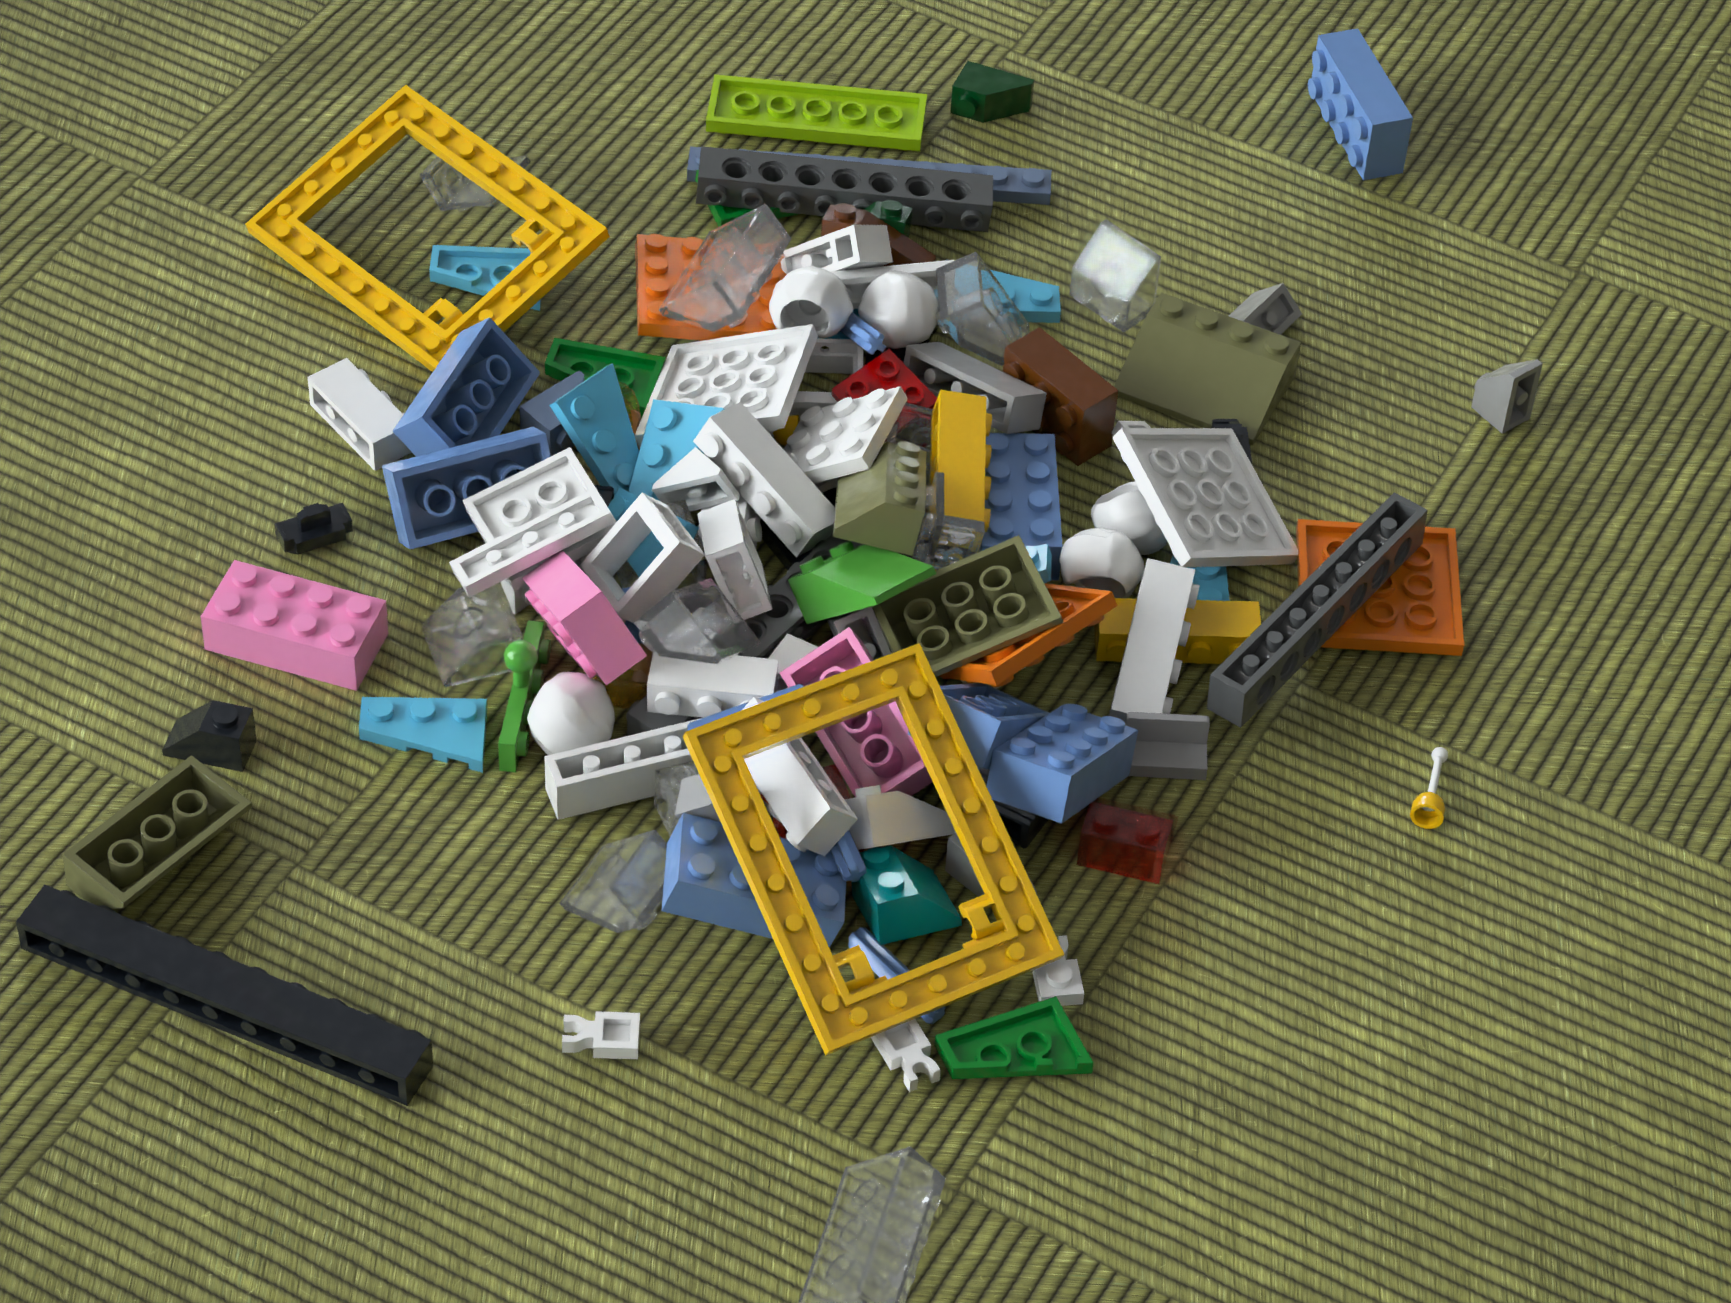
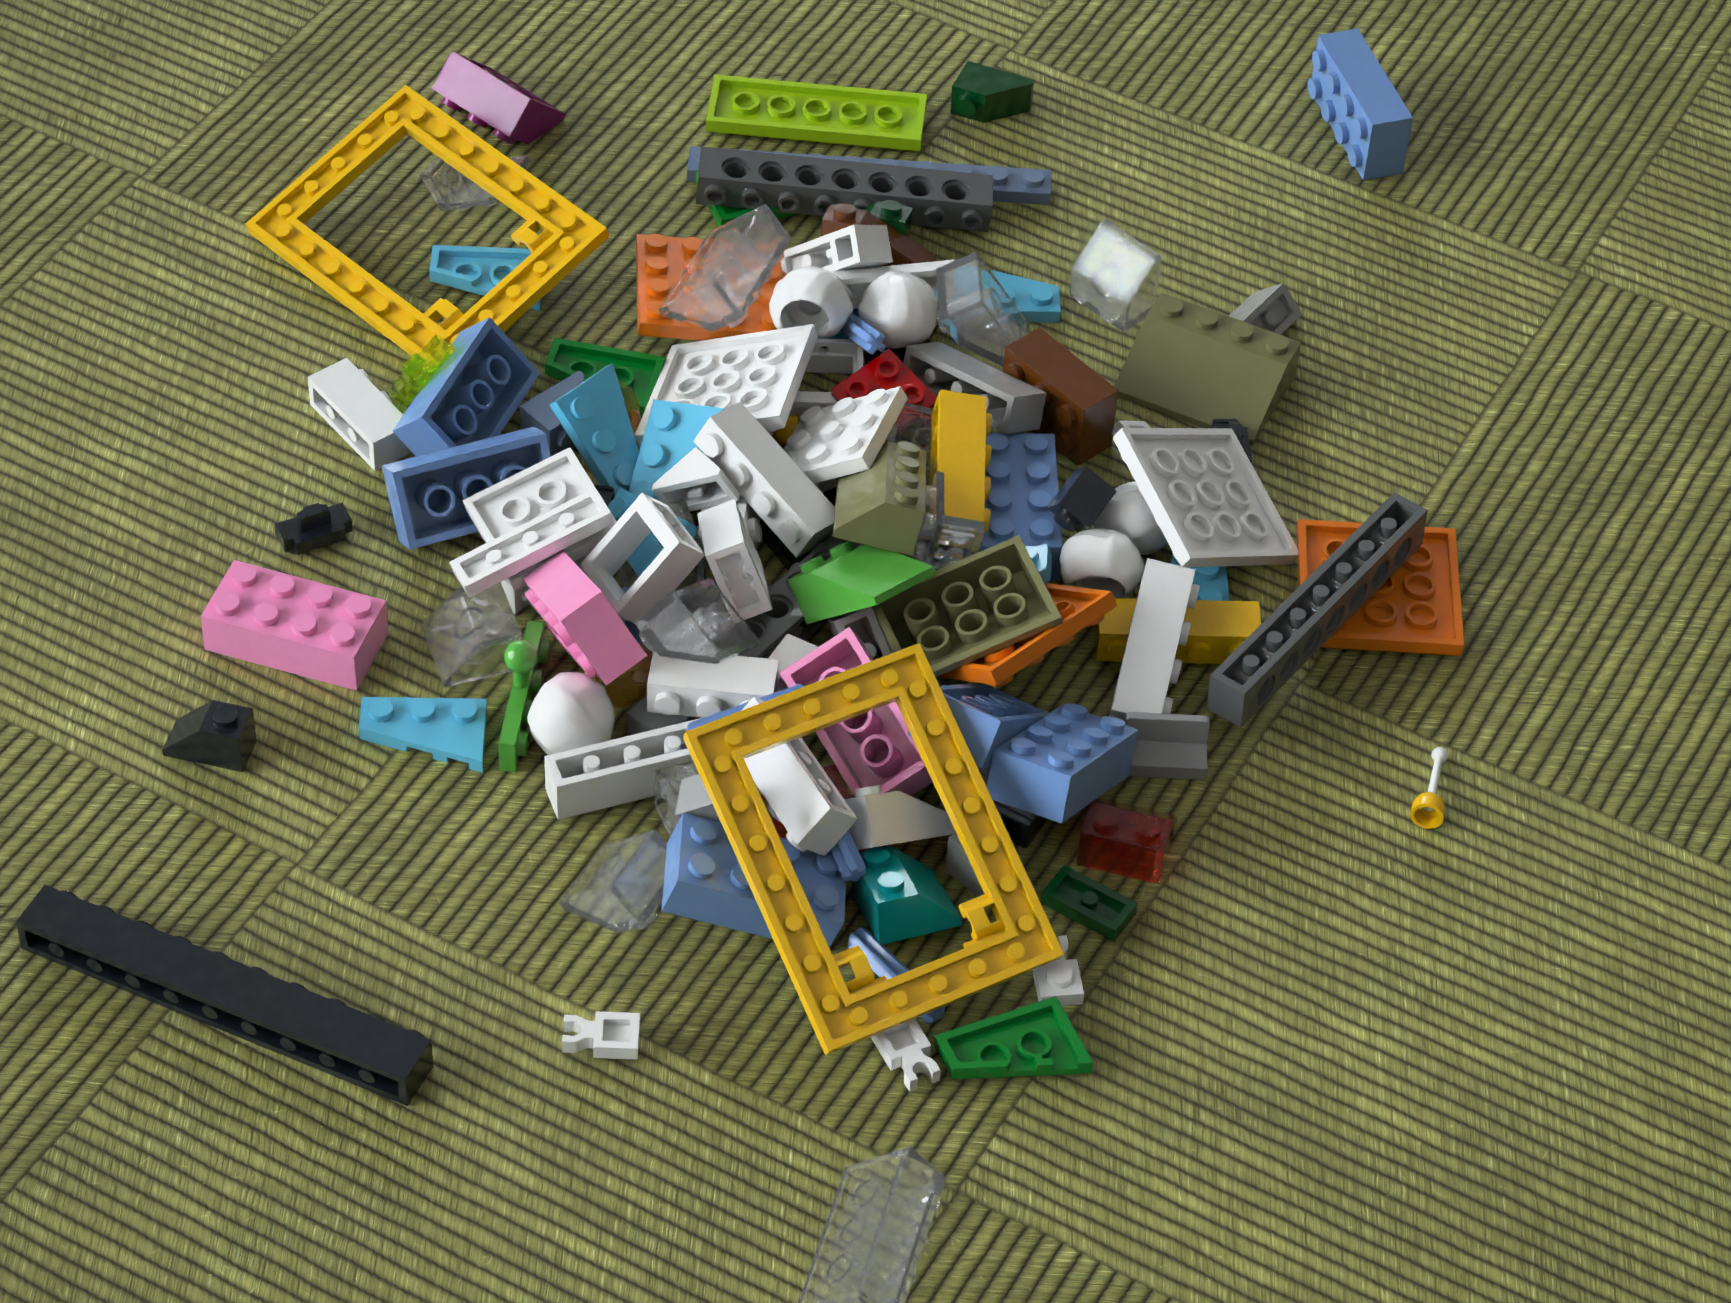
olive slope [63,755,252,909] -> none
light grey slope [1471,359,1543,434] -> none
none -> clear neon green plate [386,334,455,407]
none -> slope [432,51,566,144]
none -> dark green plate [1041,865,1138,942]
none -> black brick [1047,466,1117,533]

